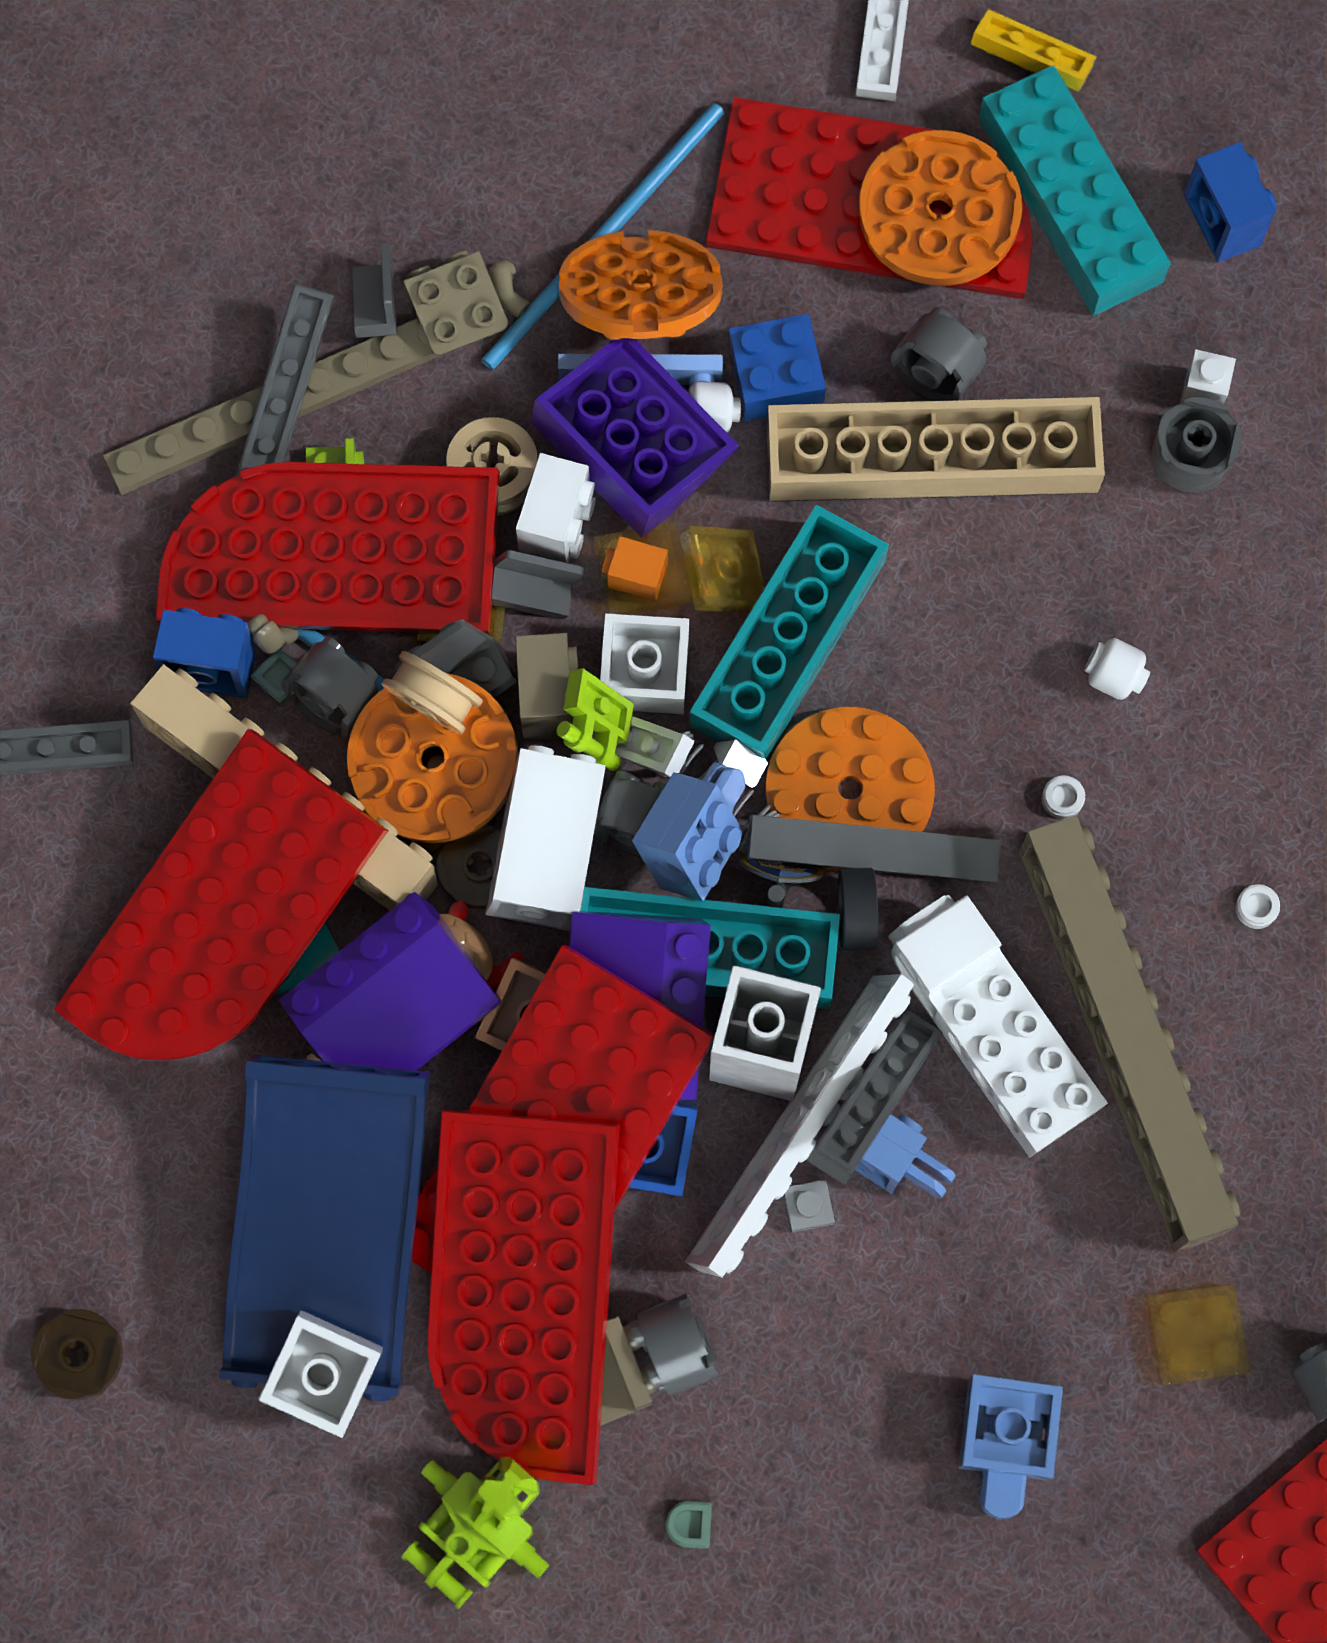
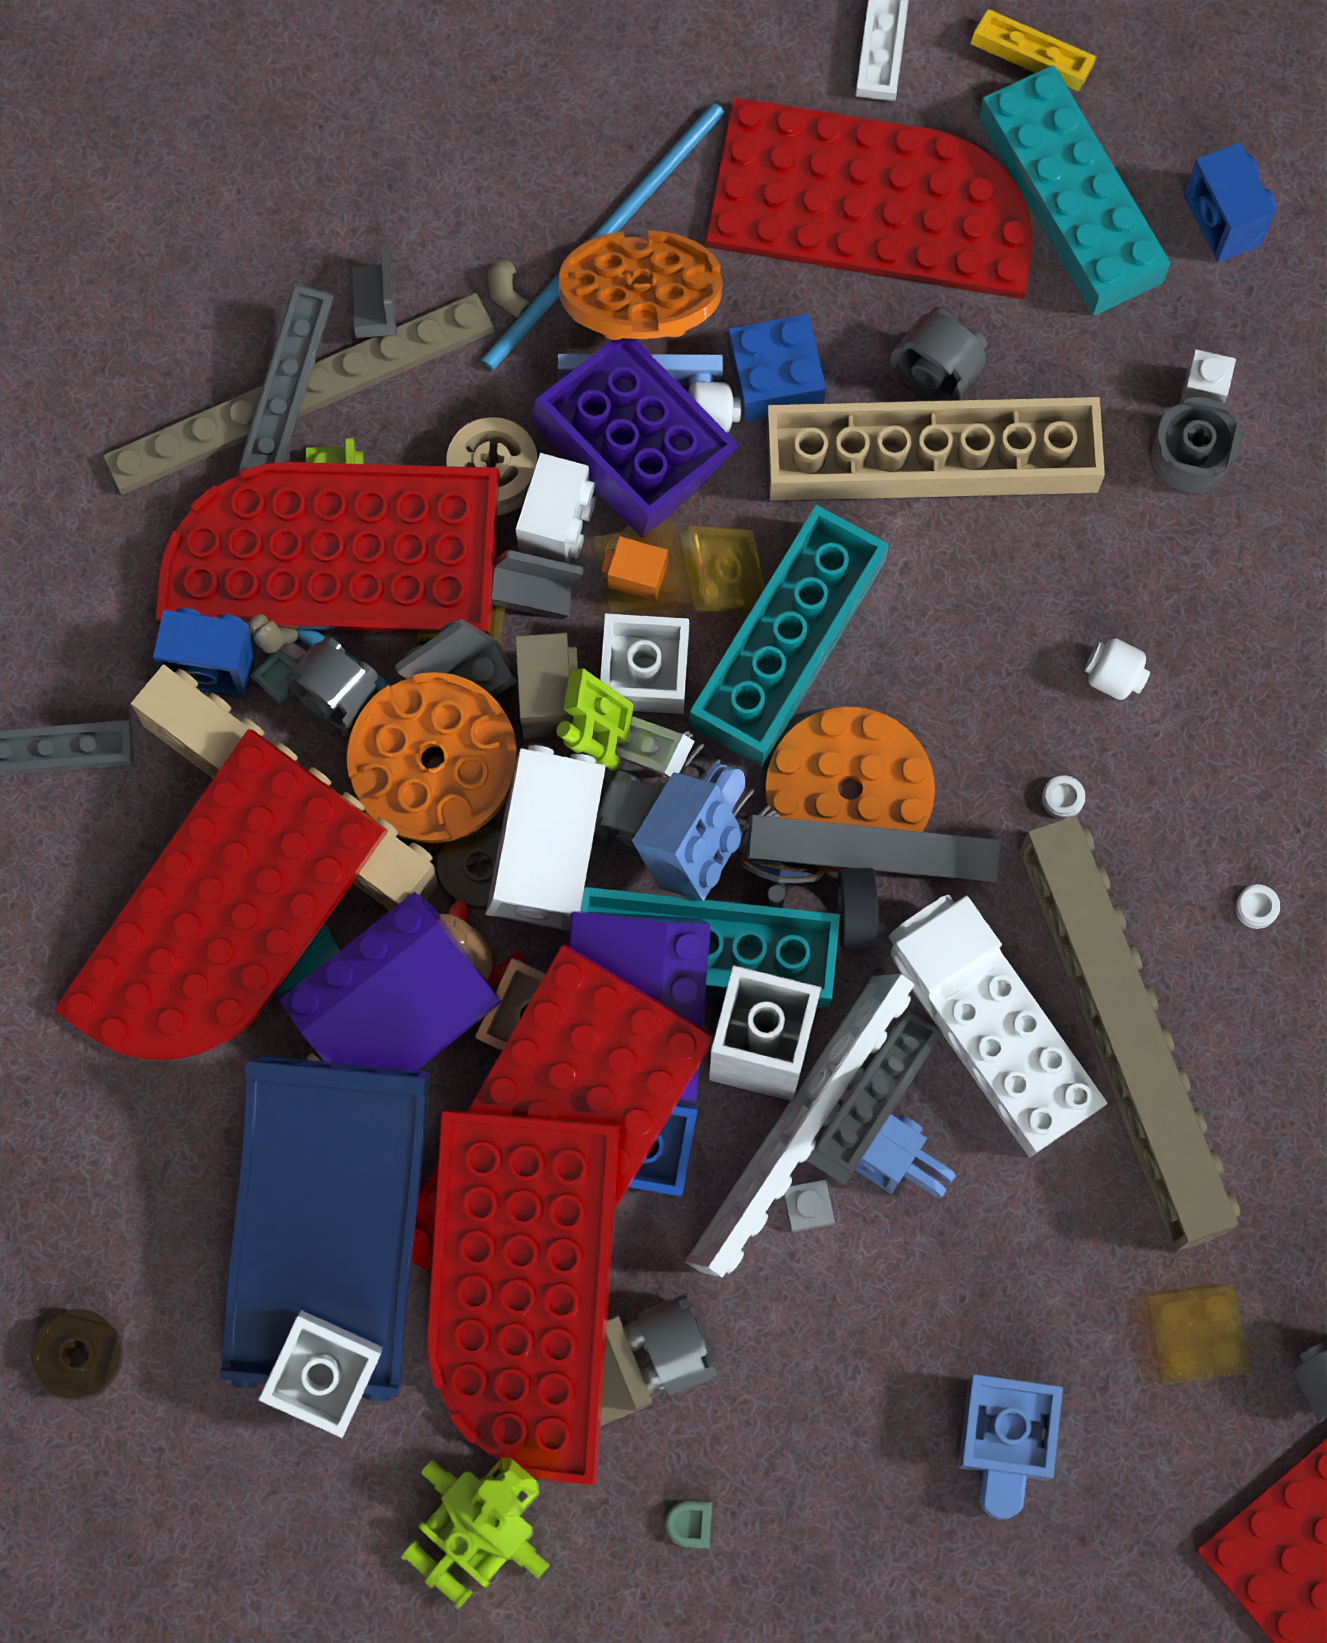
tan wheel [381,651,483,735] -> none
dark tan bracket [402,251,508,356] -> none
white slope [714,740,768,787] -> none
orange plate [859,130,1022,286] -> none

